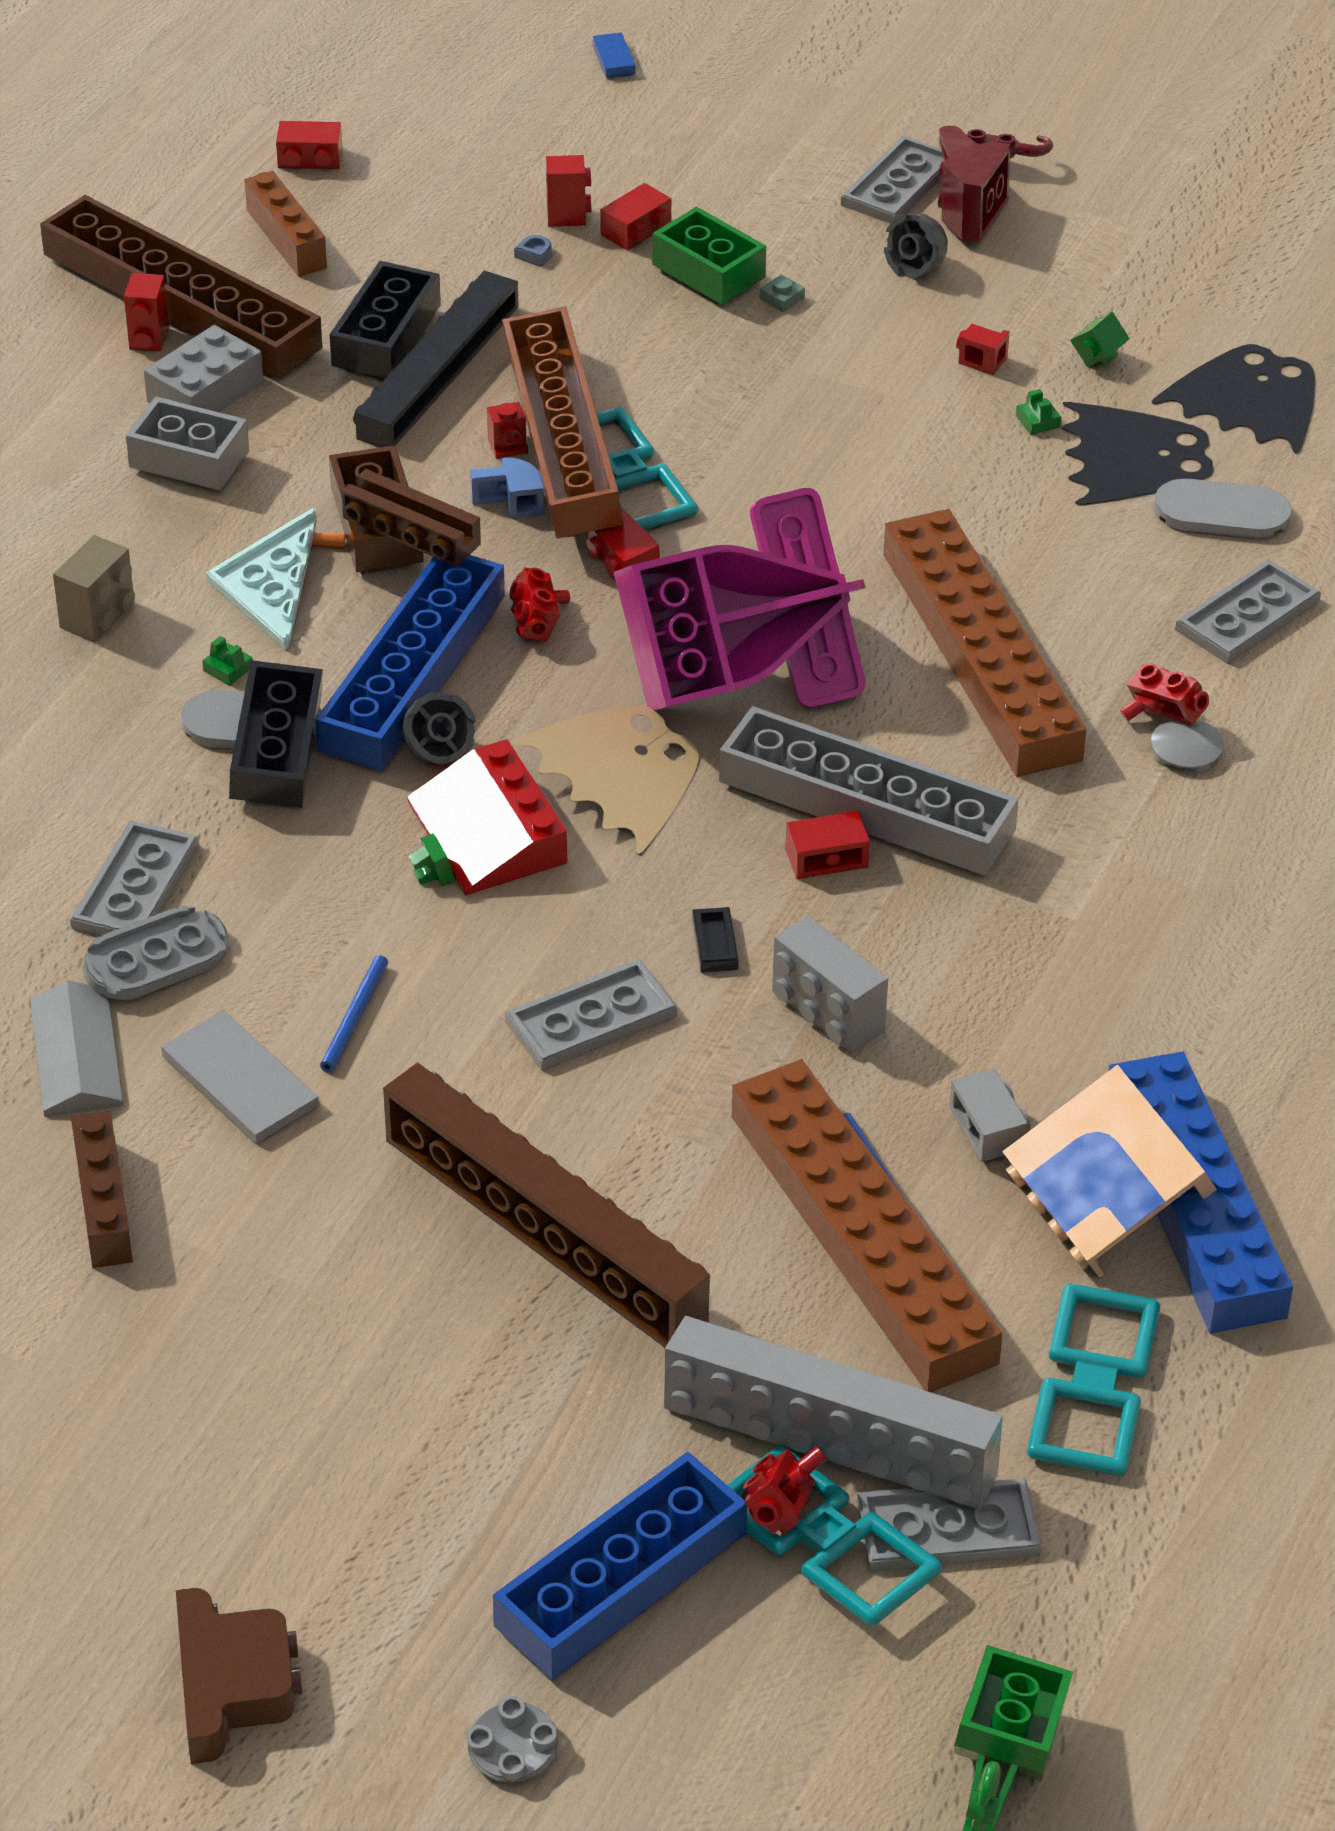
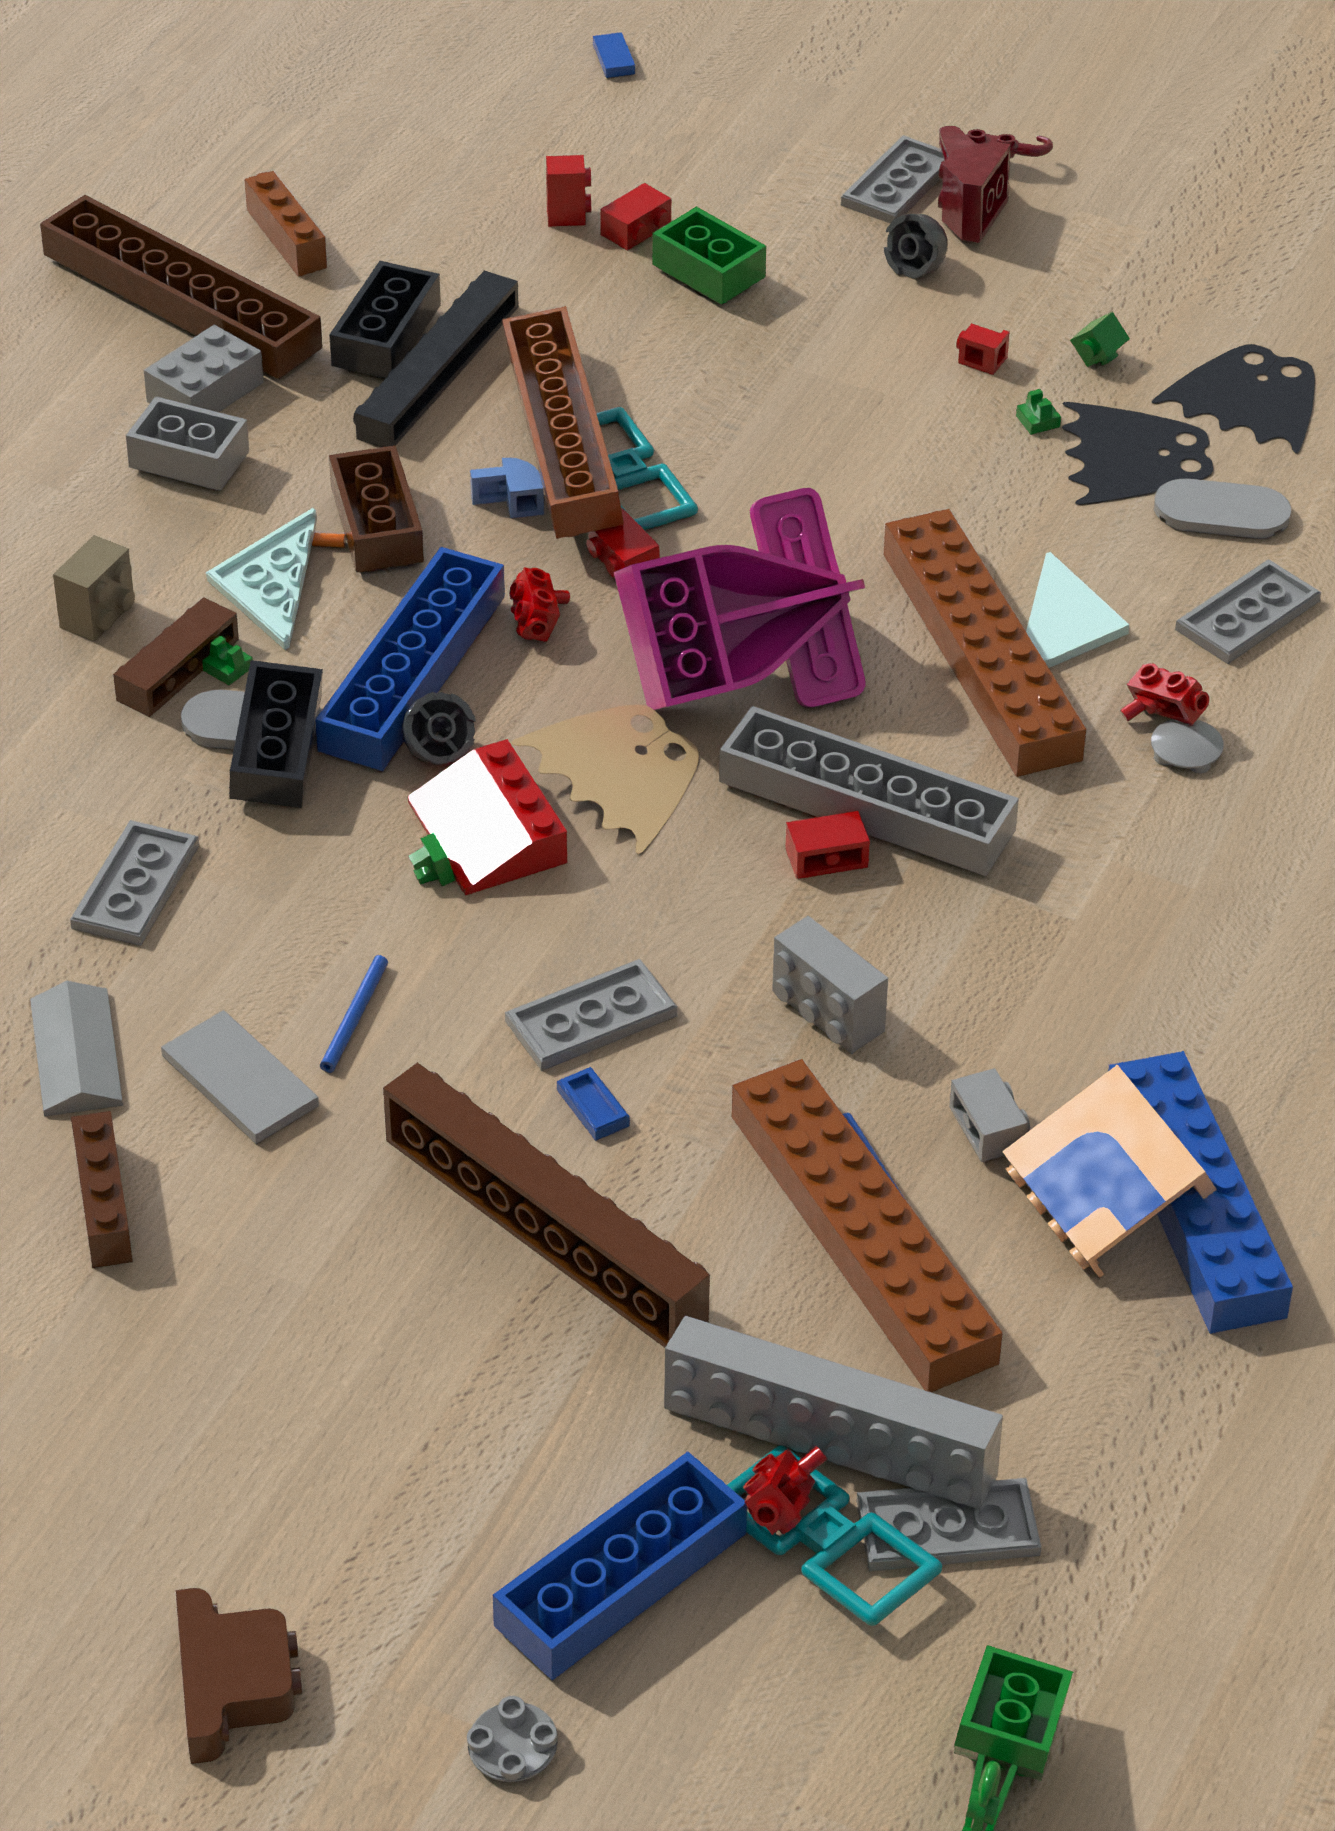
light grey tile [83,906,227,1000] -> none
red brick [124,273,169,352] -> none
red brick [276,121,343,169] -> none
reddish brown brick [341,469,481,567] -> none
red brick [487,402,528,459] -> none
sand blue tile [514,235,552,267] -> none
black tile [692,907,739,973] -> none
sand green plate [759,275,805,312] -> none
teal bar [1027,1283,1160,1476] -> none
none -> reddish brown brick [113,597,239,717]
none -> blue tile [557,1067,630,1141]
none -> light aqua tile [1026,552,1129,668]

